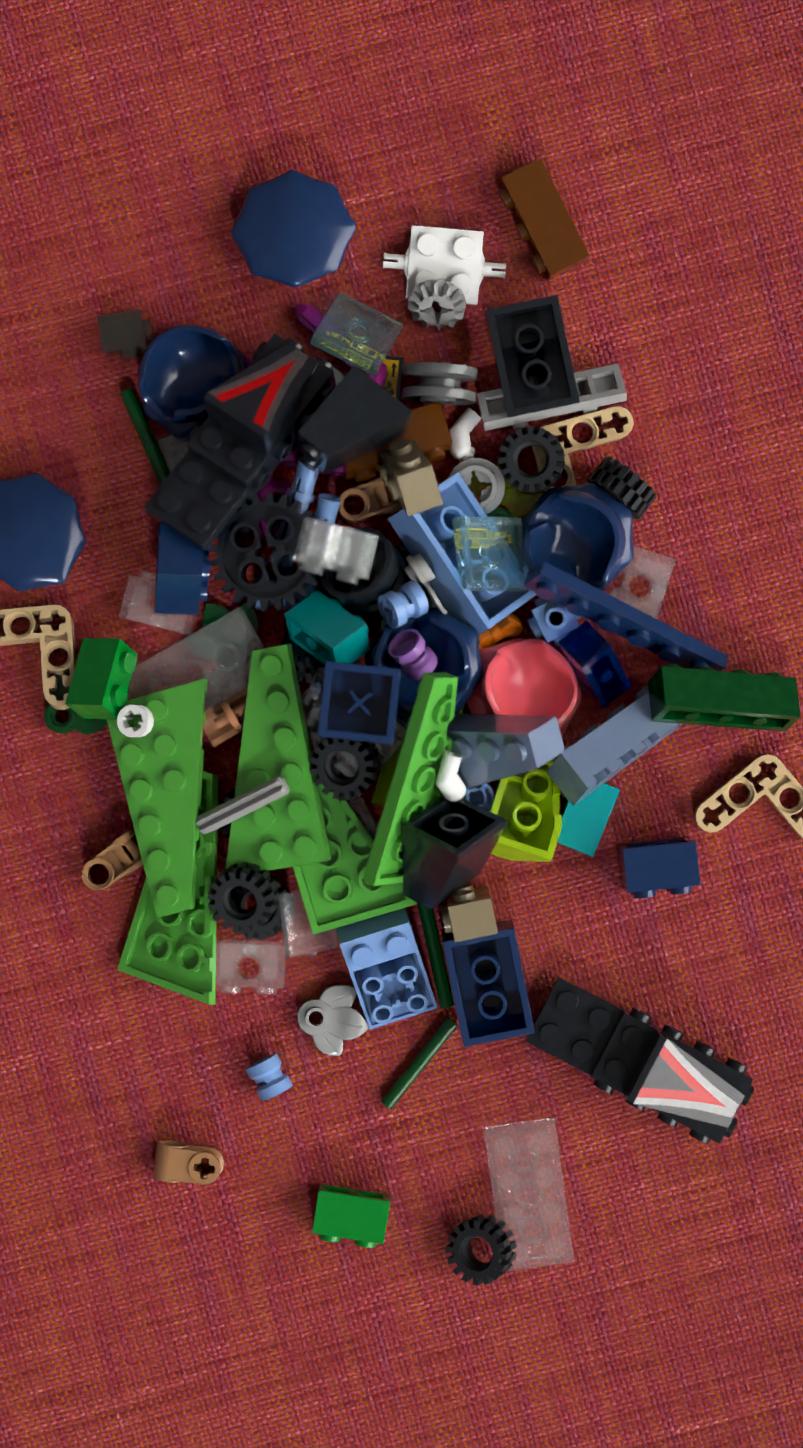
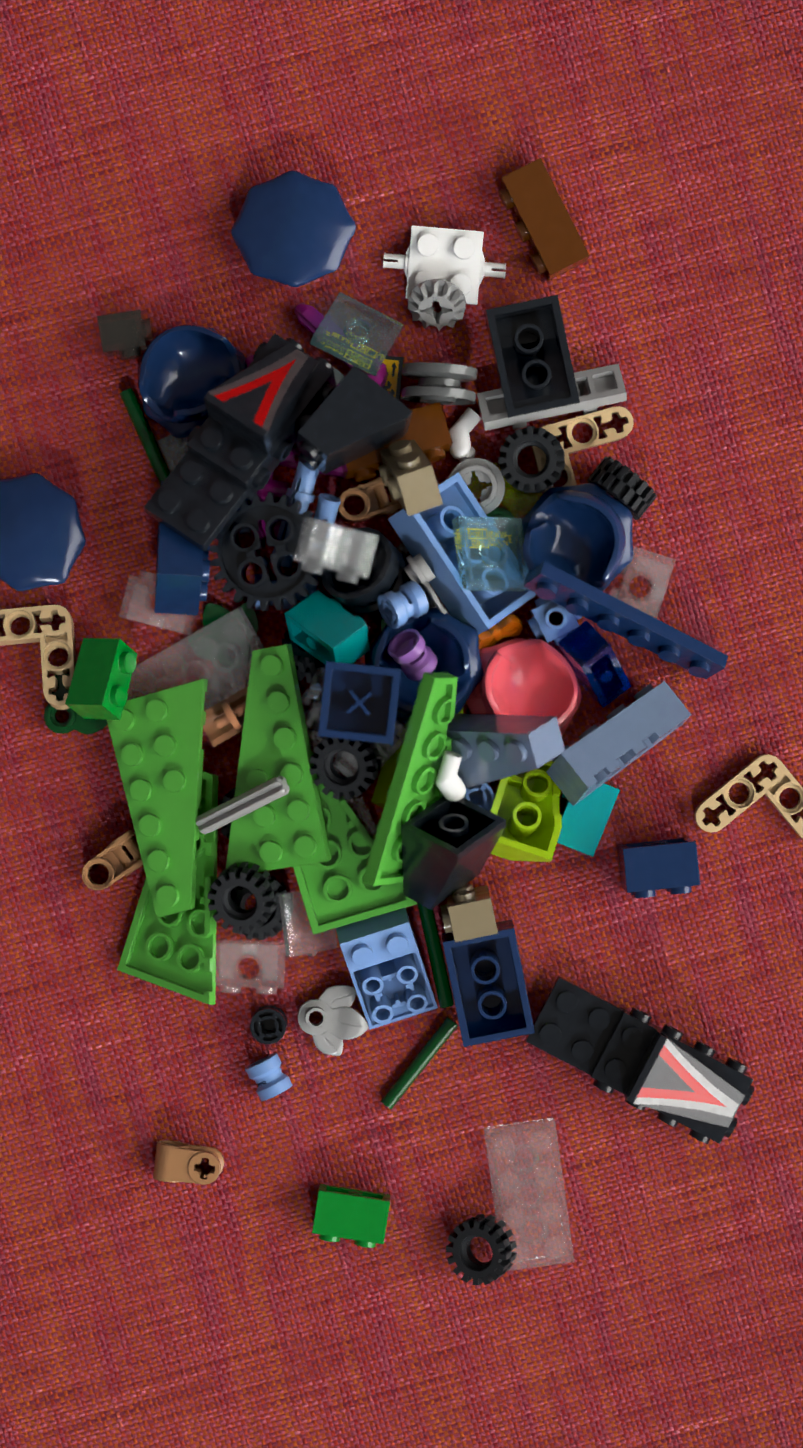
white bush [117,705,154,737] -> none
dark green brick [648,664,801,732] -> none
none -> black wheel [250,1004,288,1044]

